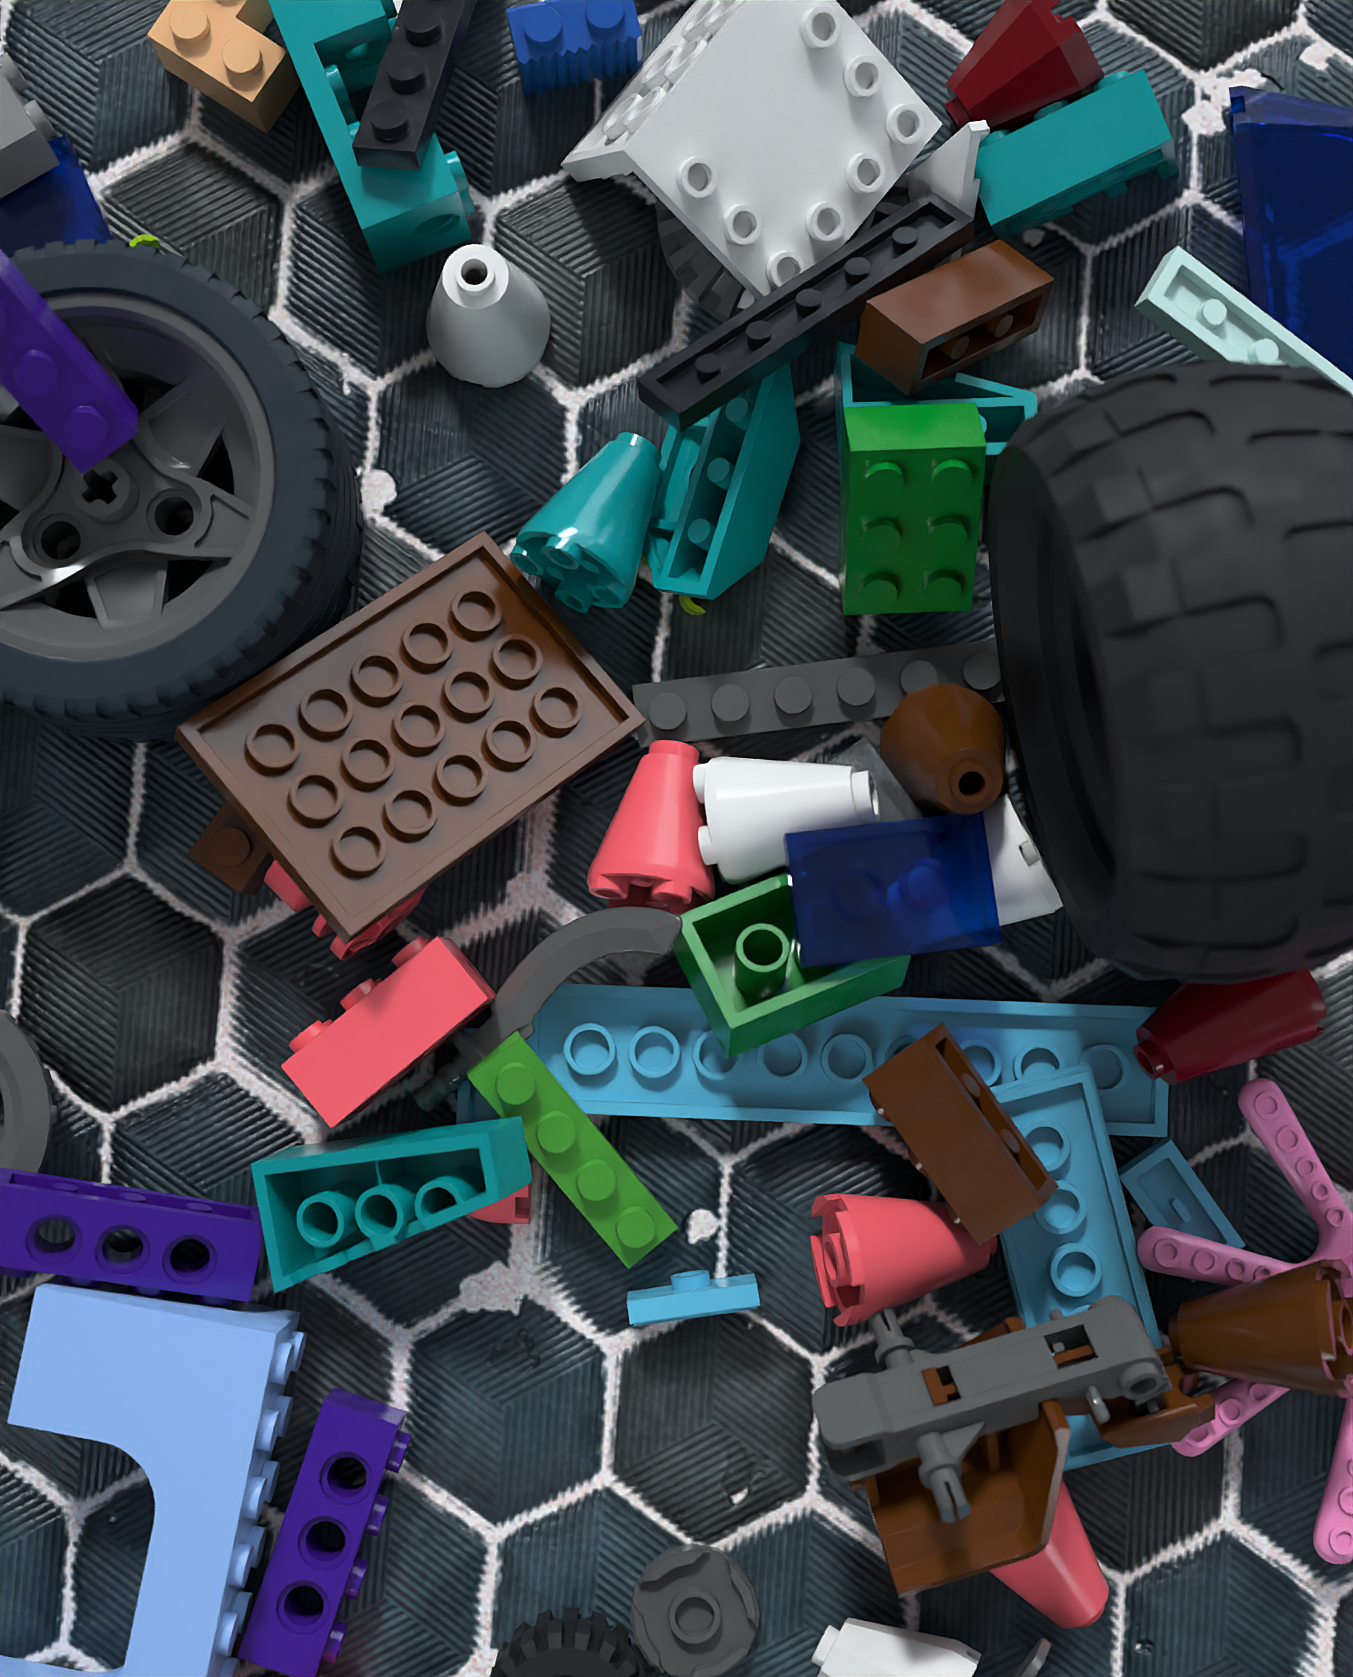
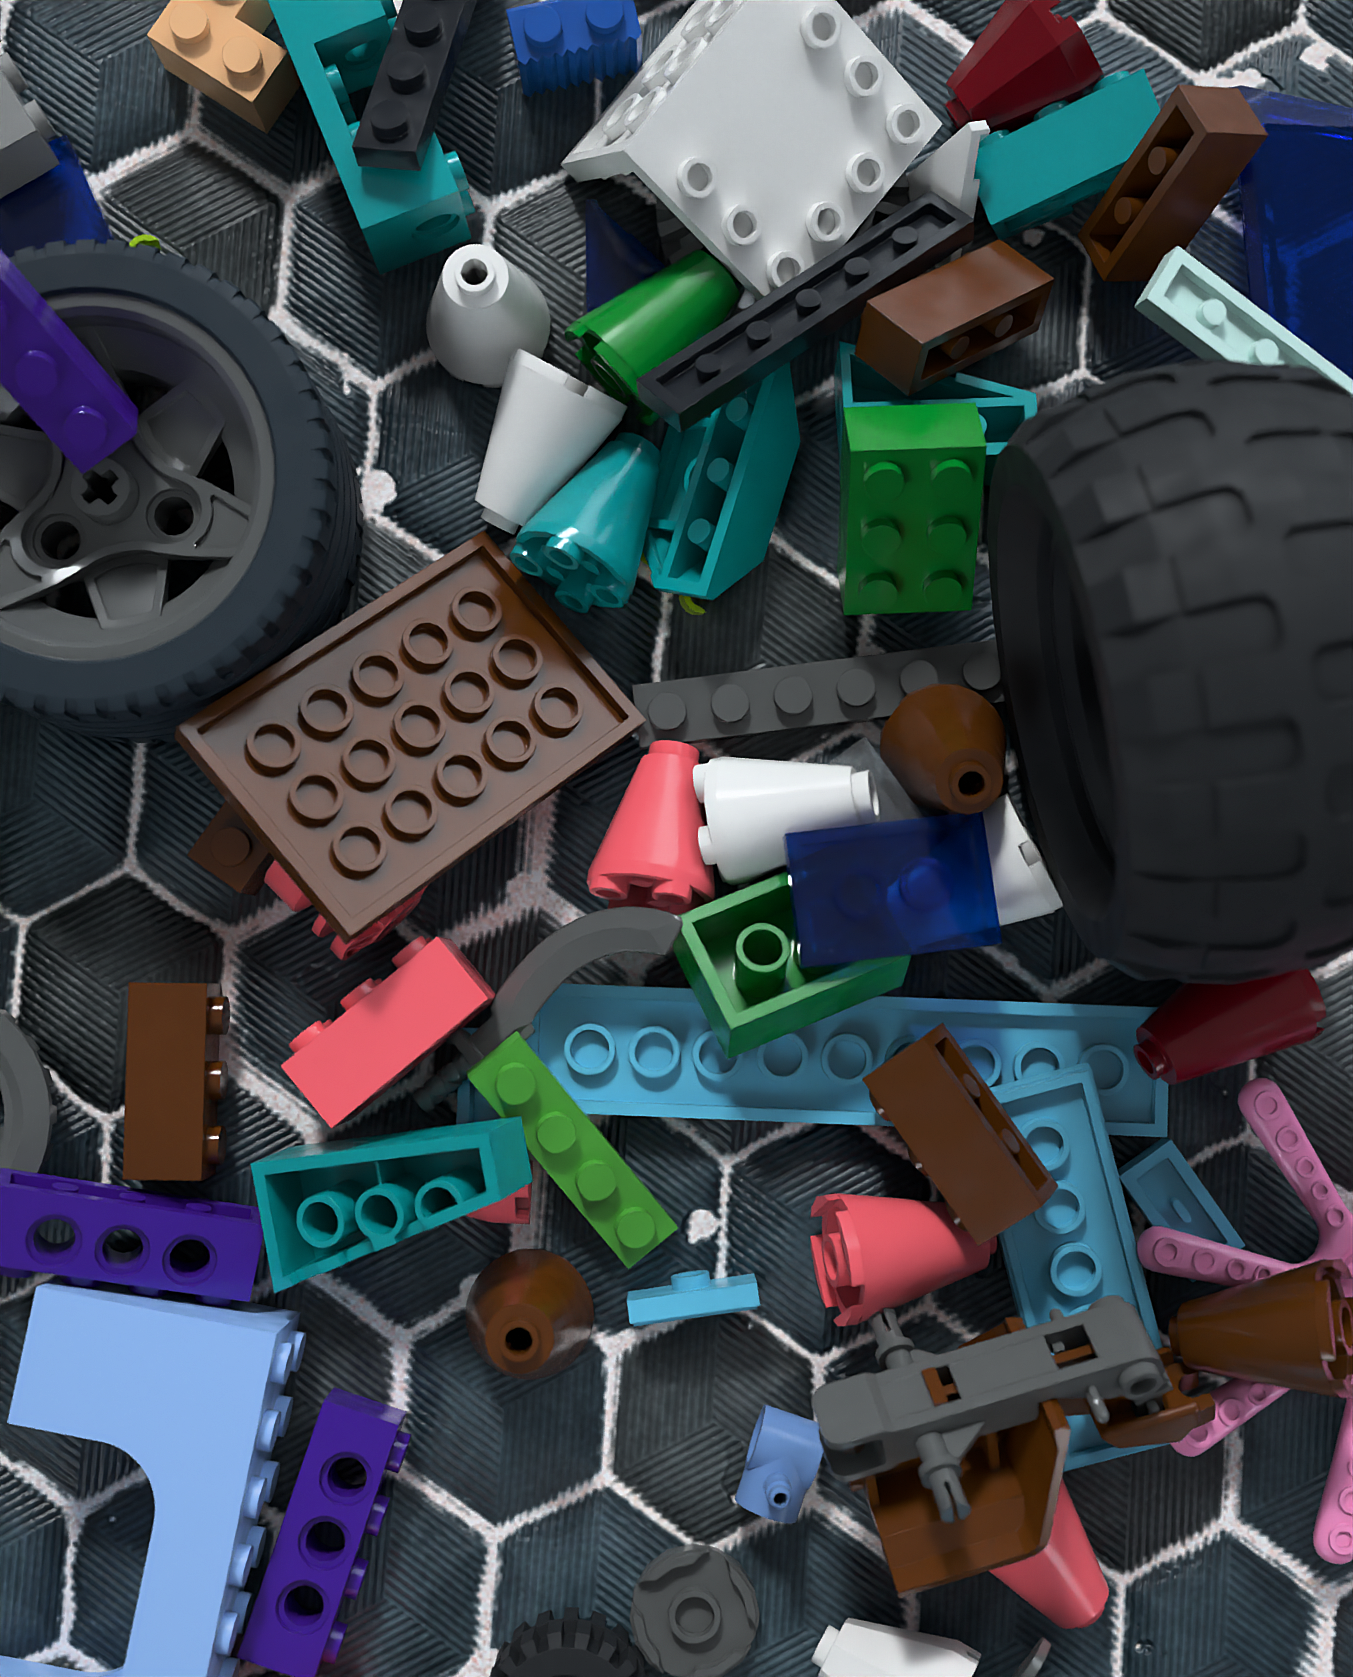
none -> reddish brown brick [122,982,230,1181]
none -> reddish brown cone [466,1249,594,1379]
none -> white cone [475,347,627,534]
none -> green cone [564,249,740,427]
none -> clear blue tile [585,199,665,313]
none -> medium blue piece [735,1404,823,1523]
none -> reddish brown brick [1077,85,1268,282]

